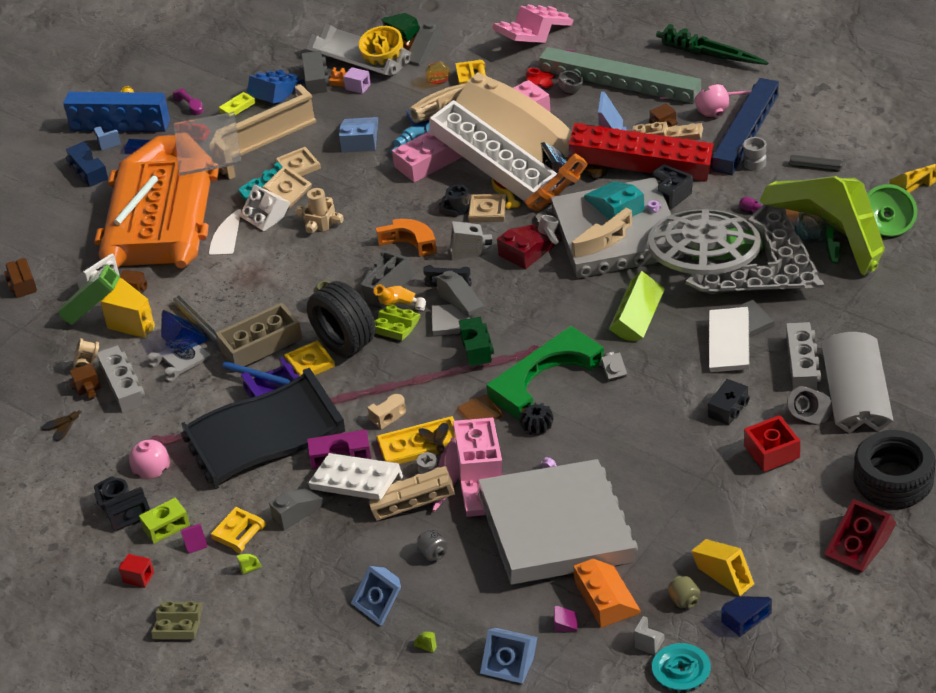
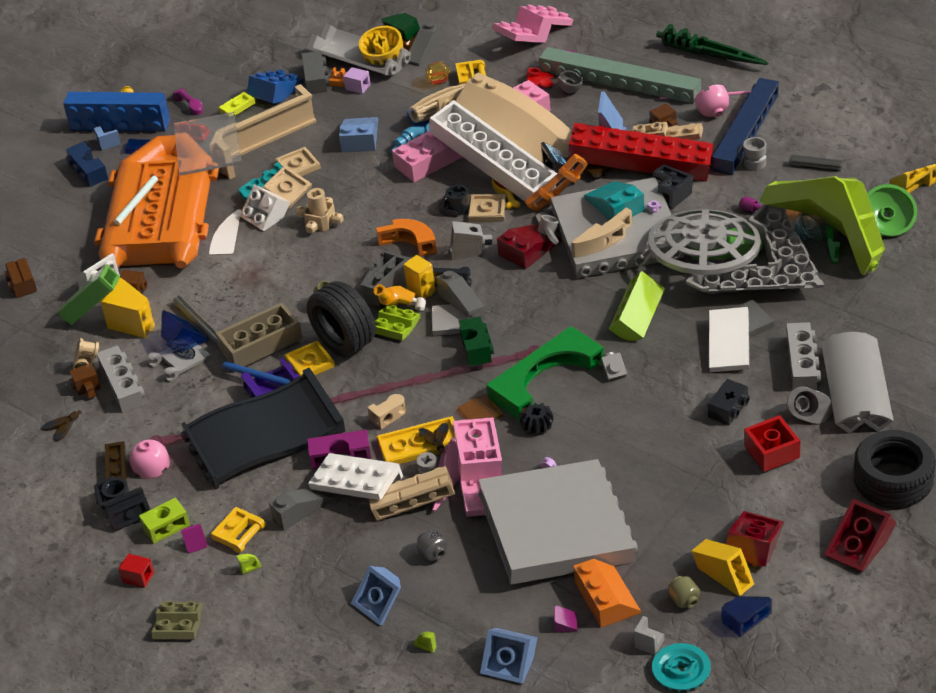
none -> dark brown plate [105,441,127,482]
none -> yellow brick [403,255,436,299]
none -> dark red slope [726,511,784,567]

